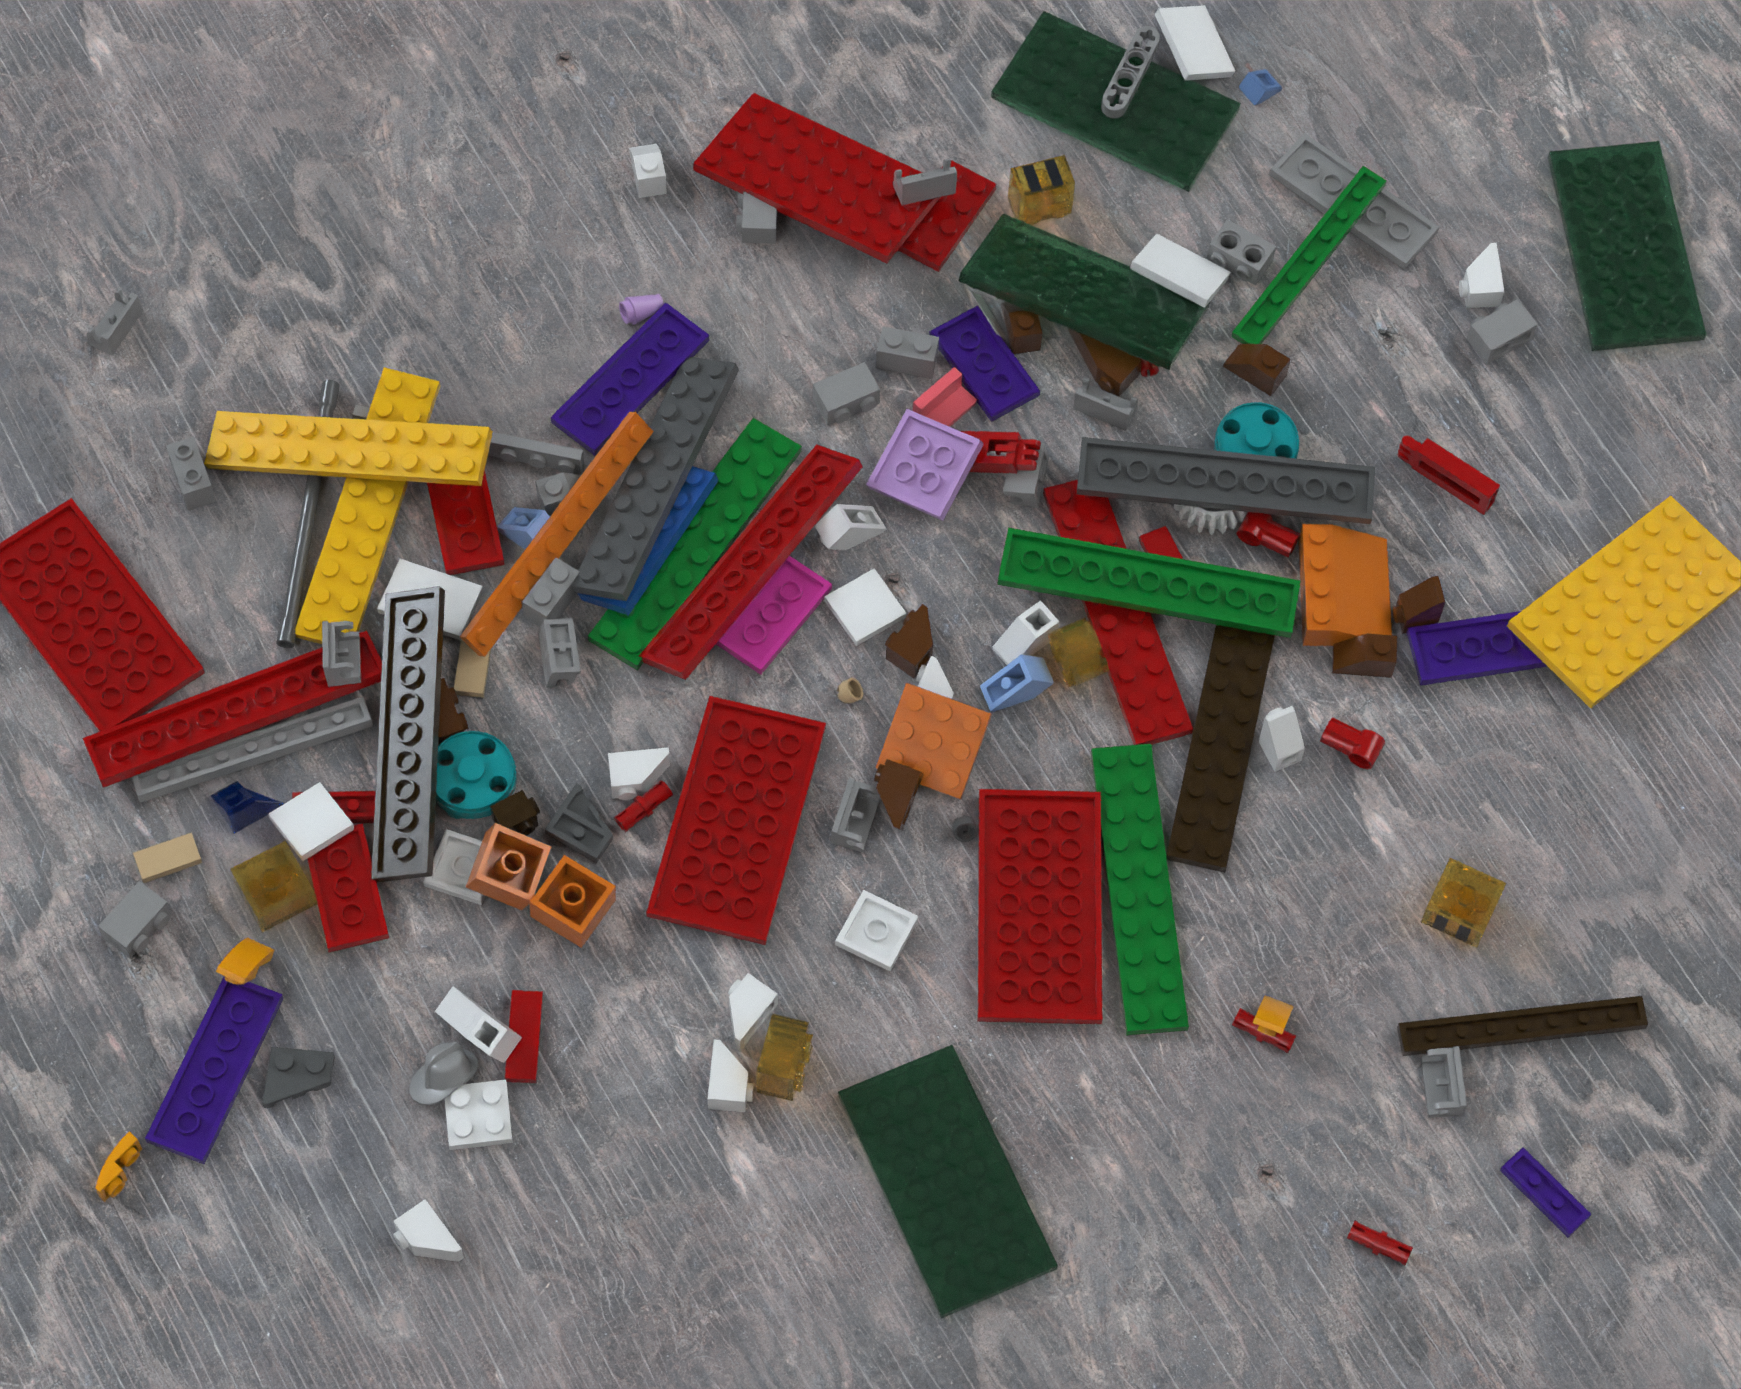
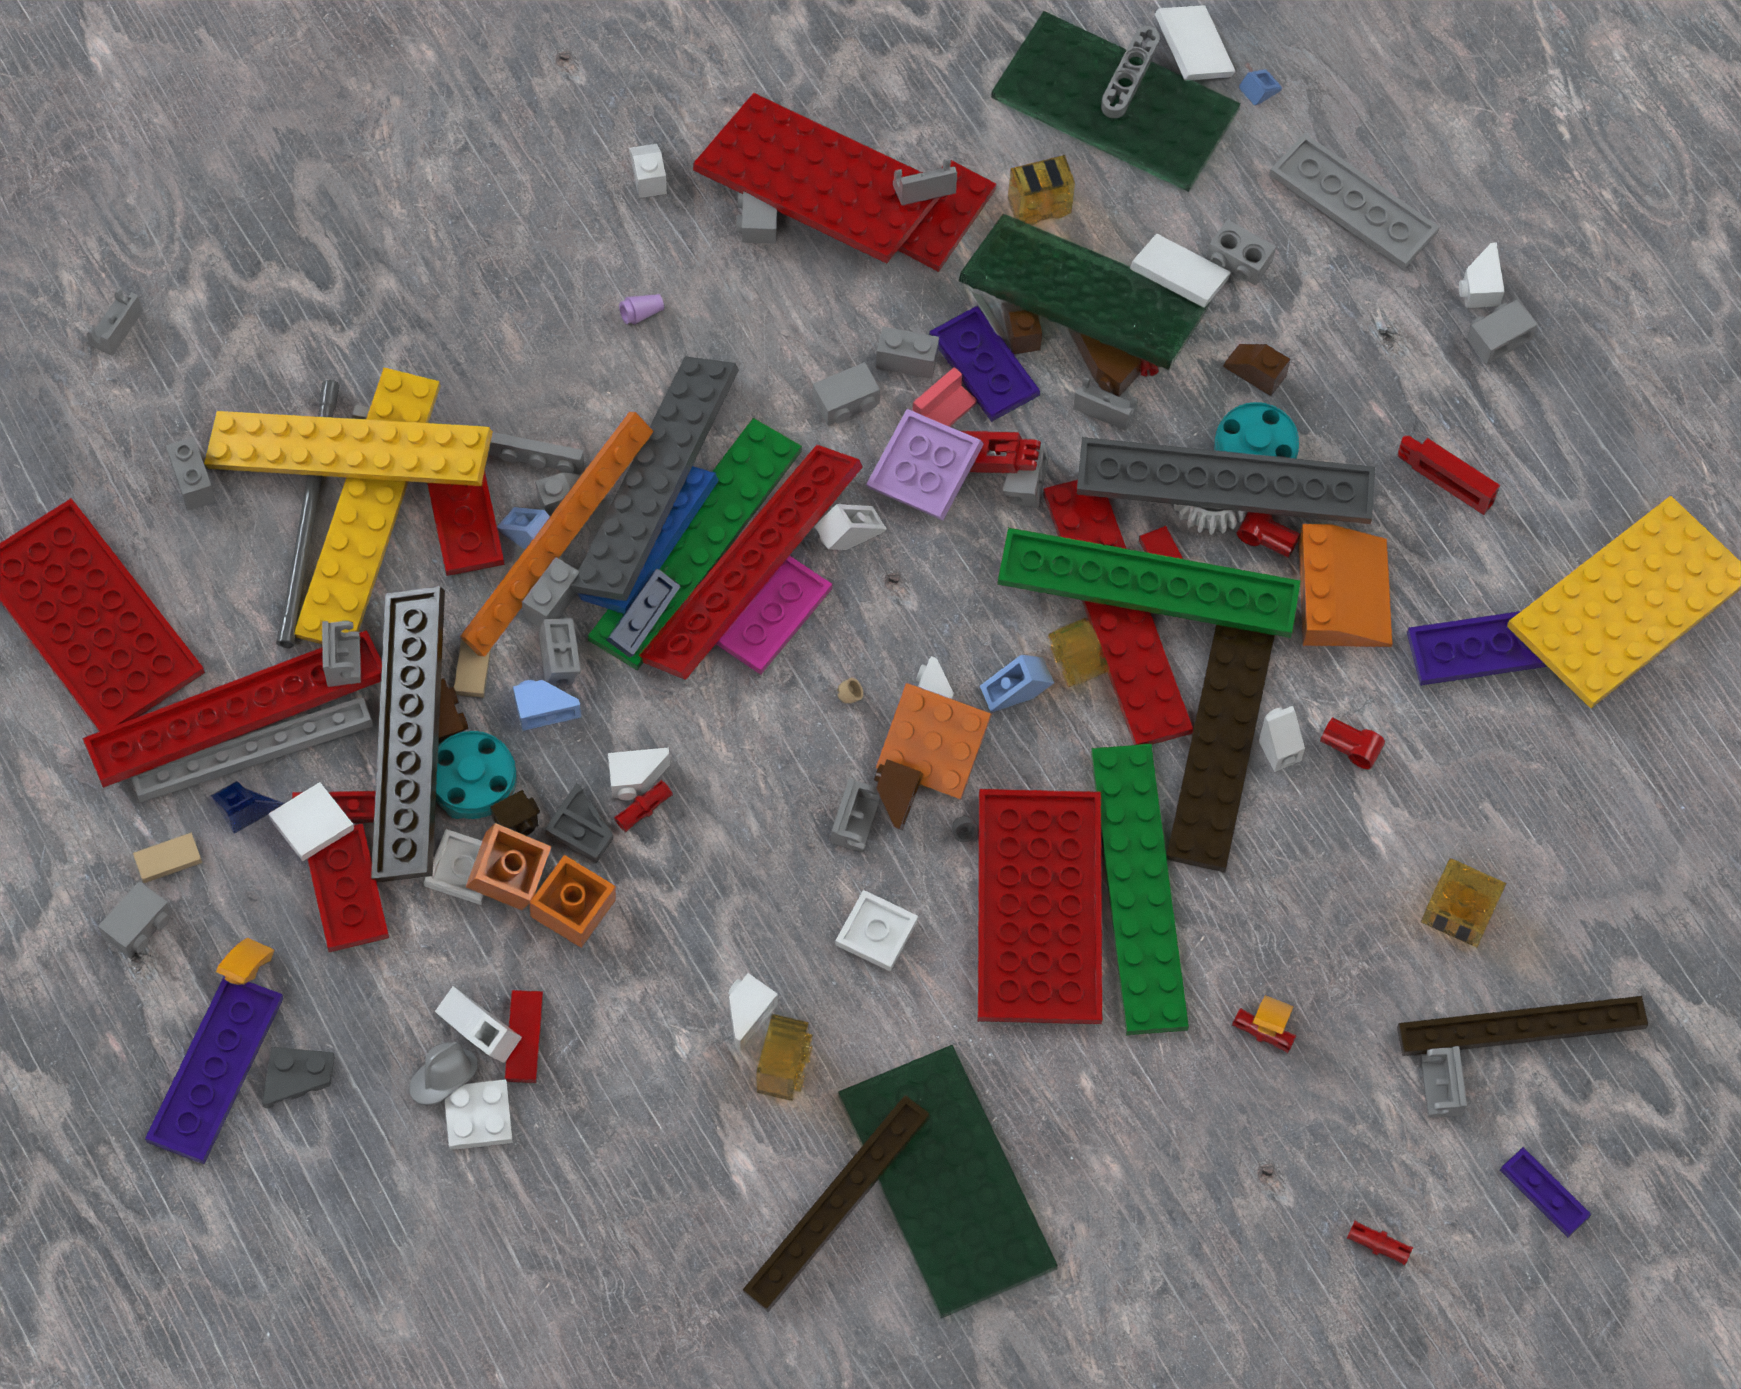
light orange slope [95,1131,142,1202] -> none
clear yellow brick [230,840,317,932] -> none
white tile [377,559,483,641] -> none
white slope [393,1199,464,1262] -> none
dark purple plate [551,303,710,456] -> none
red plate [646,696,826,945] -> none
white slope [707,1039,754,1112] -> none
white tile [824,568,907,646] -> none
reddish brown slope [885,604,933,678] -> none
white slope [992,600,1059,665] -> none
green plate [1232,166,1387,344] -> none
reddish brown slope [1332,633,1397,678] -> none
reddish brown slope [1393,576,1445,634] -> none
clear green plate [1547,141,1706,351] -> none
none -> light blue slope [513,680,581,731]
none -> plate [606,569,681,658]
none -> dark brown plate [743,1095,930,1312]

